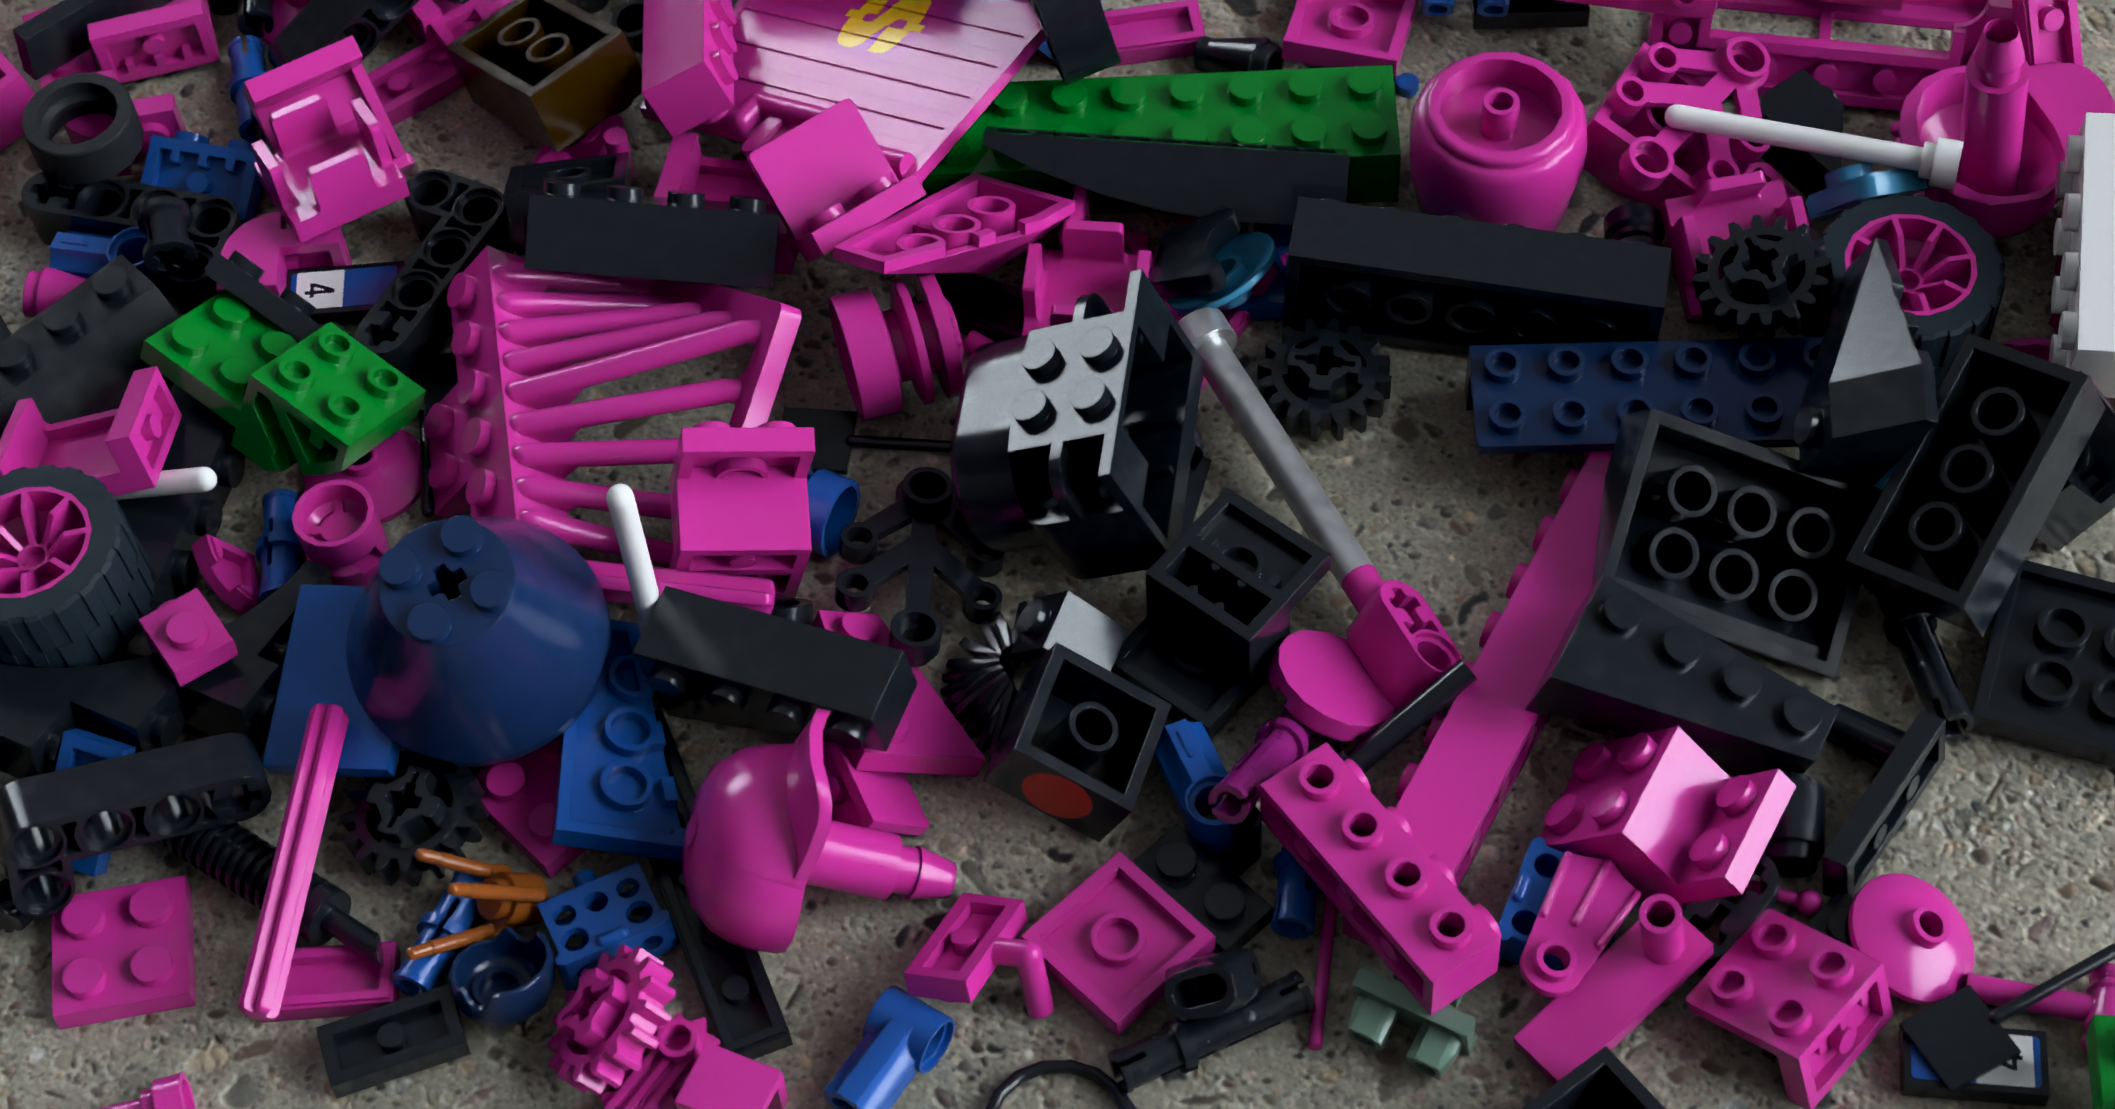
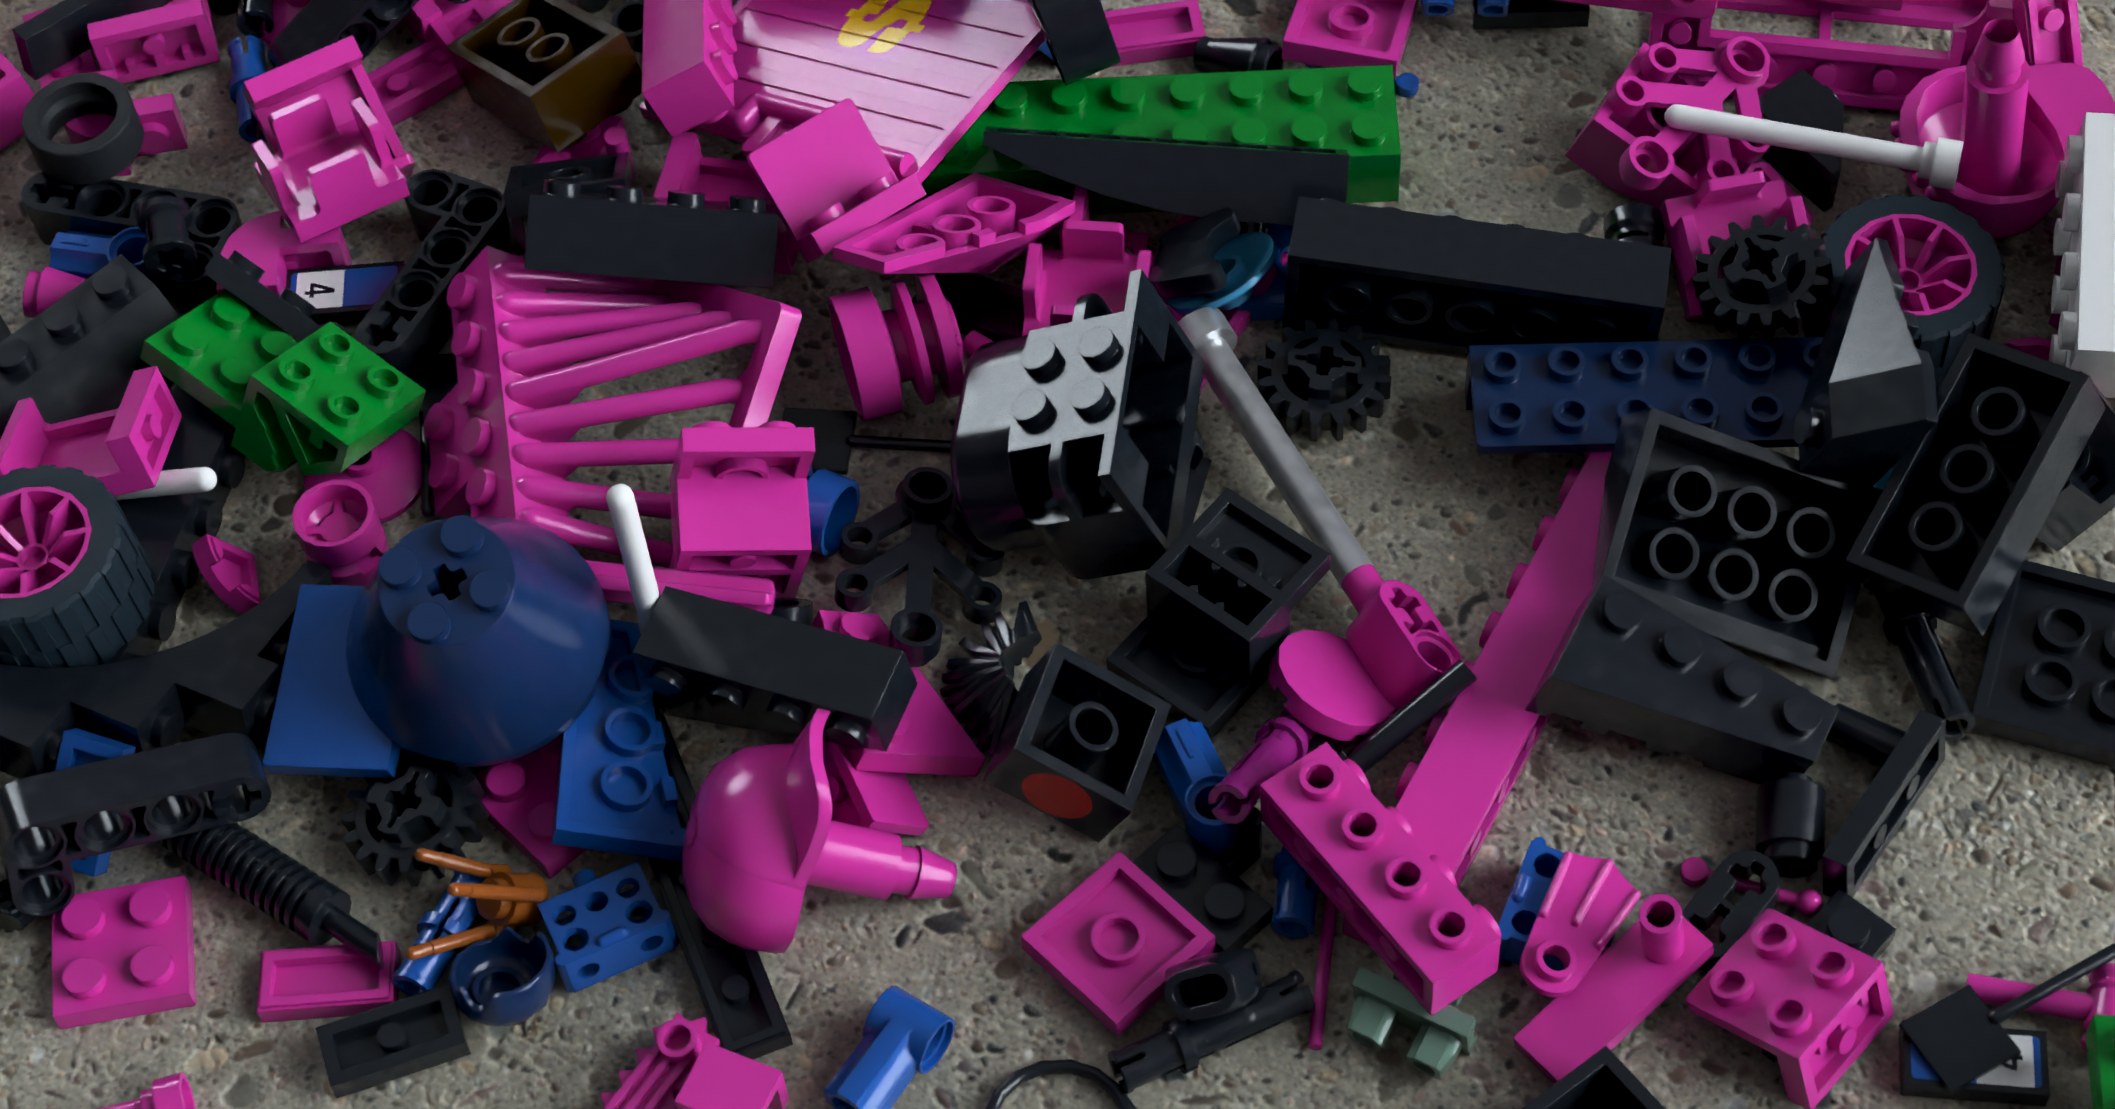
dark pink bracket [138,588,239,687] -> none
blue bracket [140,130,262,224] -> none
dark pink axle [238,703,349,1021] -> none
blue pin [256,489,306,604] -> none
dark pink gear [547,944,676,1095] -> none
dark pink plate [904,893,1054,1019] -> none
brick [1010,590,1128,671] -> none
dark pink piece [1410,52,1587,232] -> none
dark pink bracket [1540,726,1796,904] -> none
dark azure piece [1805,162,1928,222] -> none
dark pink dish [1848,873,1974,1005] -> none

